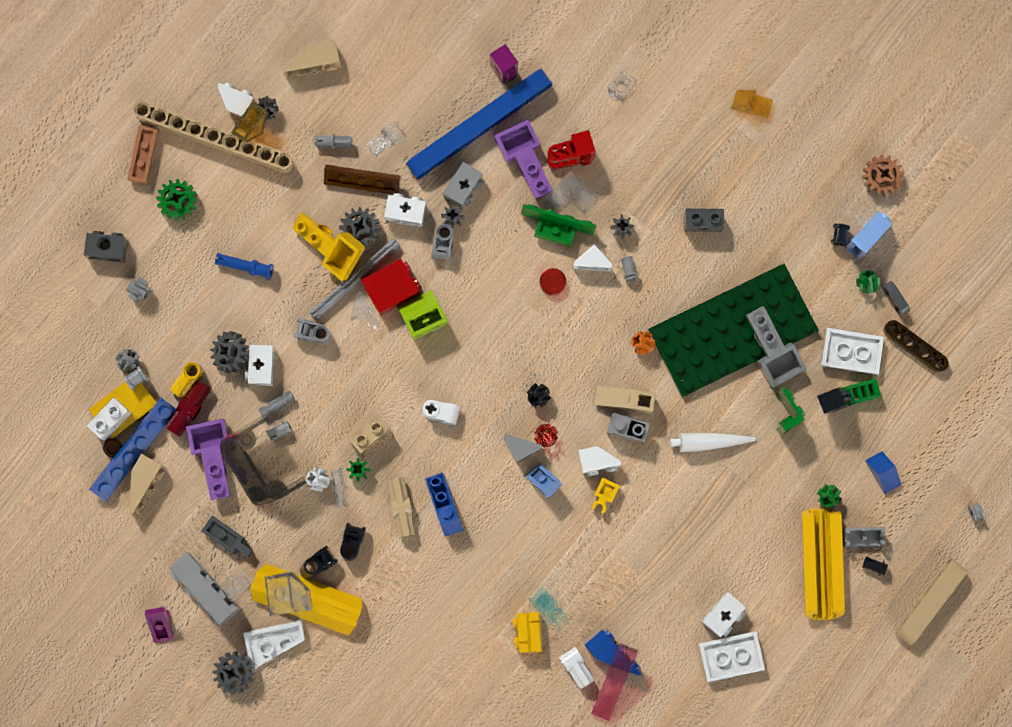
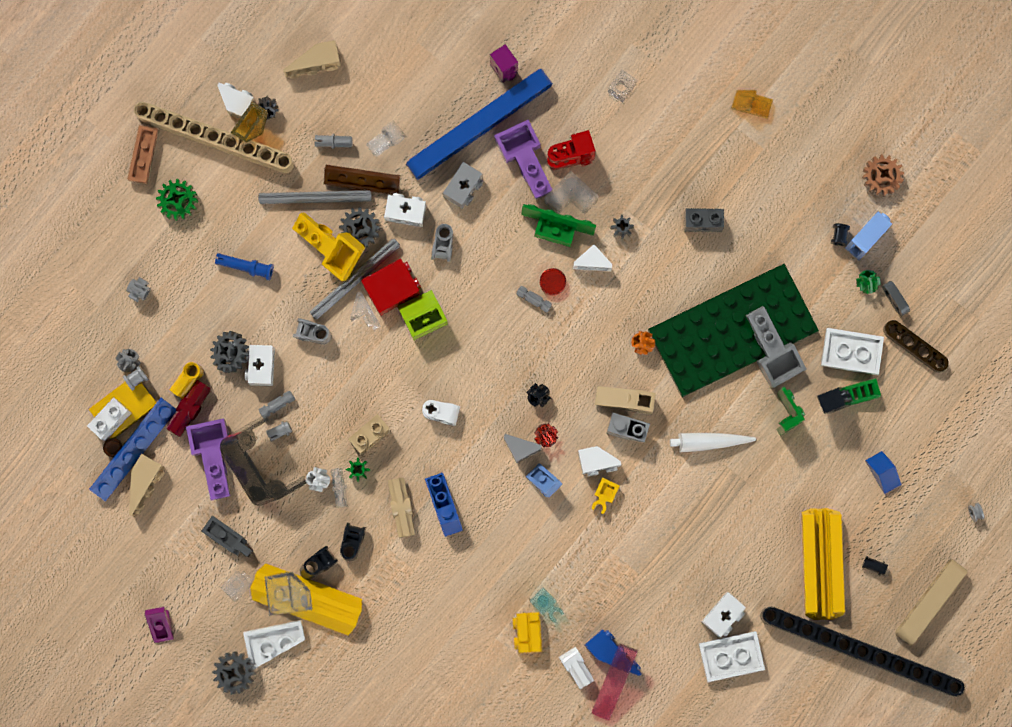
dark grey brick [84,231,128,263] -> none
light grey wedge [169,552,242,625] -> none
dark grey gear [441,204,465,229] -> none
light grey pin [620,256,638,281] -> none
green gear [817,484,842,509] -> none
light grey hinge [842,527,885,548] -> none
none -> light grey axle [258,191,371,204]
none -> light grey axle [517,286,552,312]
none -> black beam [760,607,965,697]

